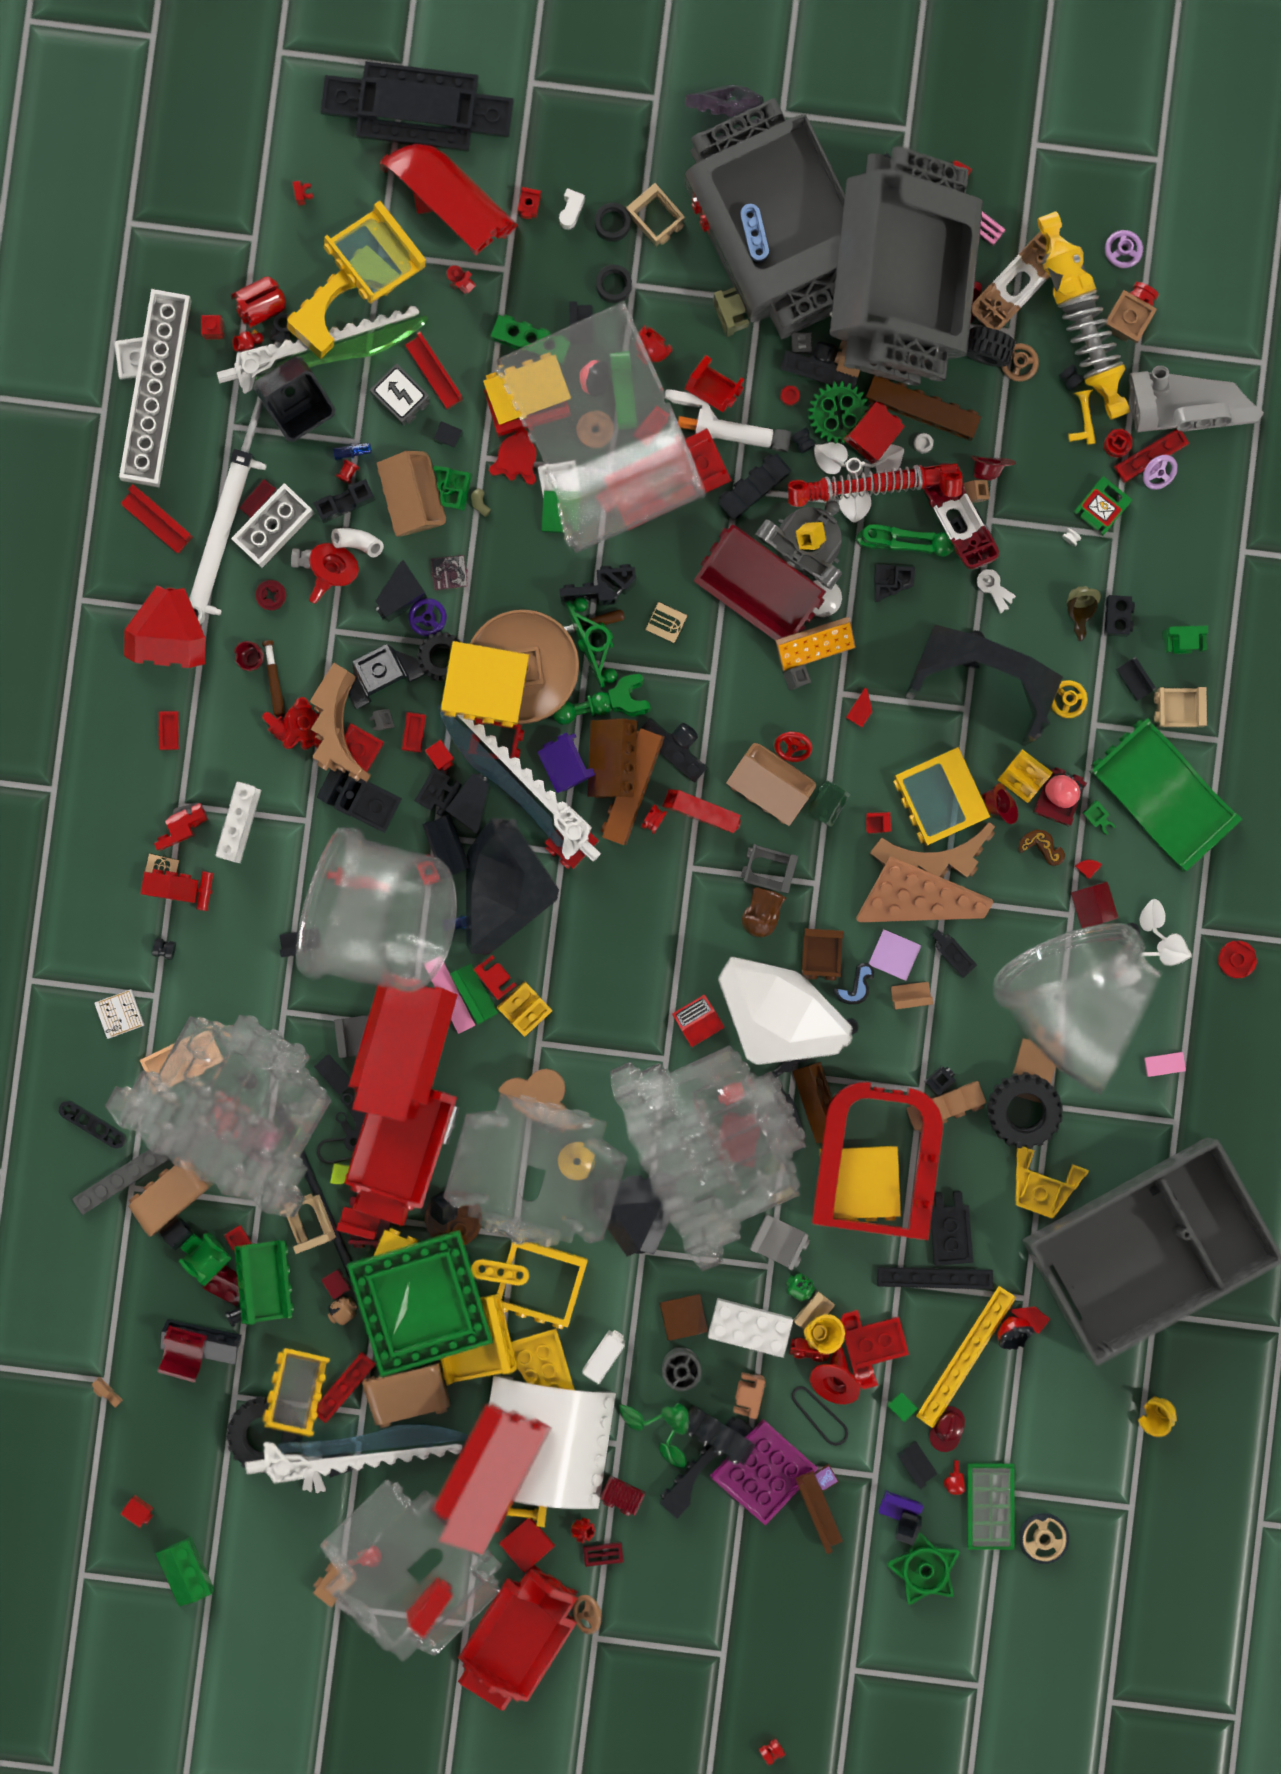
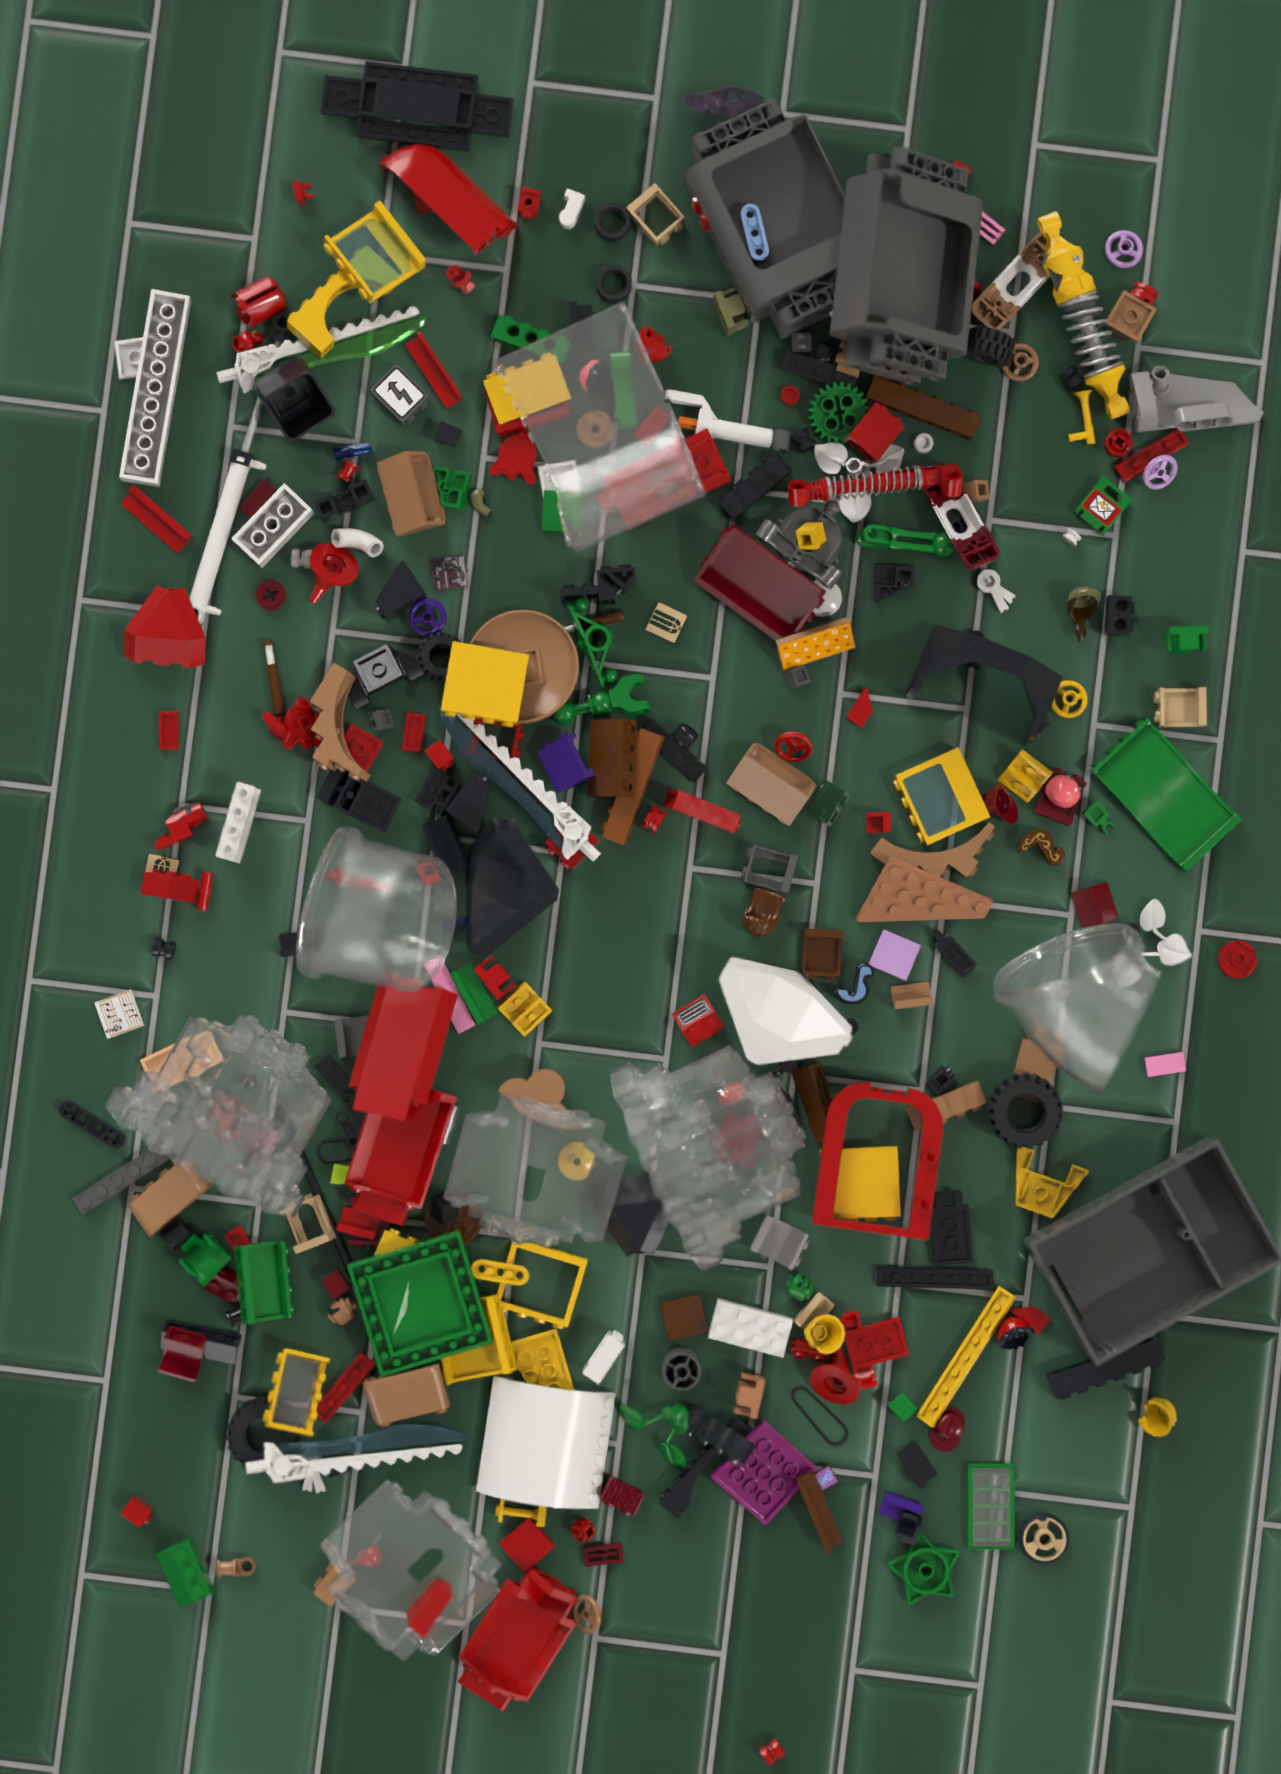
medium nougat plate [92,1377,123,1407] -> none
red brick [201,315,224,340] -> none
dark red hair [234,641,264,672] -> none
panel [433,1403,552,1555] -> none
red panel [684,355,745,413] -> none
red piece [944,1460,965,1495] -> none
dark red piece [971,456,1016,480] -> none
red tile [1075,860,1102,879] -> none
black panel [1116,657,1156,701] -> none
none -> medium nougat connector [216,1556,257,1578]
none -> black brick [1046,1336,1166,1400]

